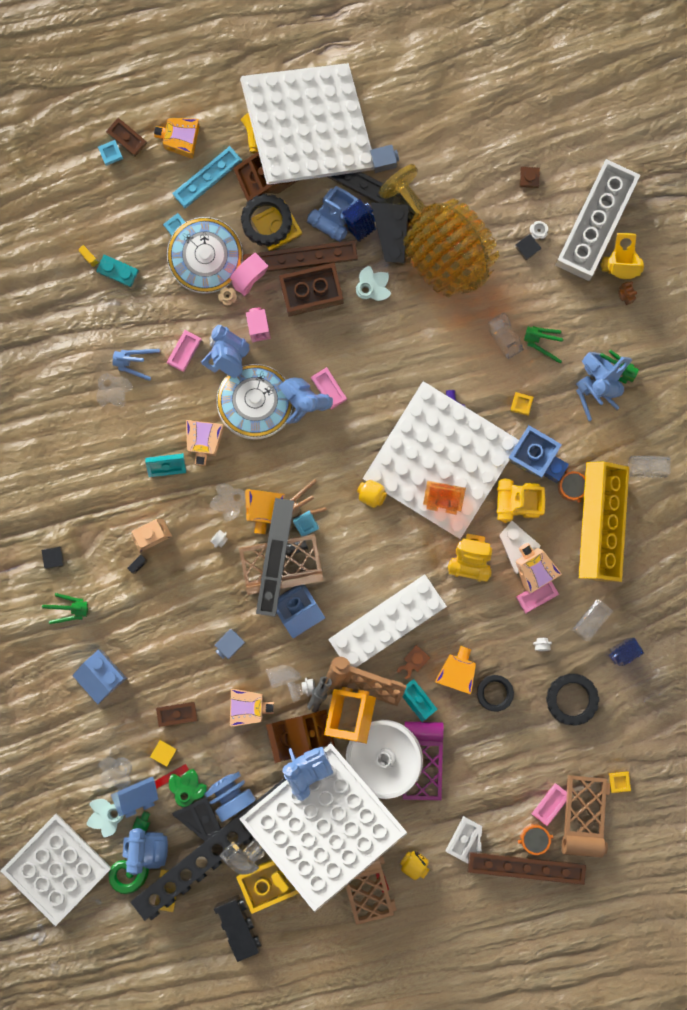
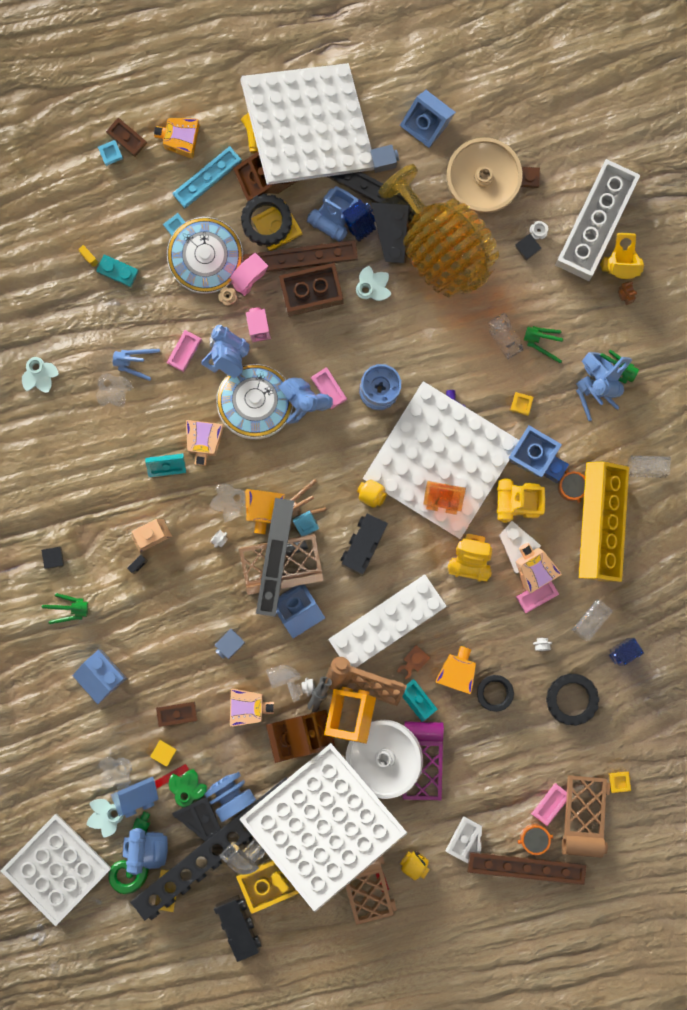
medium blue piece [283,747,333,801] -> none
none -> light aqua plate [22,357,59,393]
none -> black wedge [340,513,388,576]
none -> medium blue wheel [359,364,401,410]
none -> medium blue slope [400,90,456,148]
none -> tan dish [446,138,522,213]

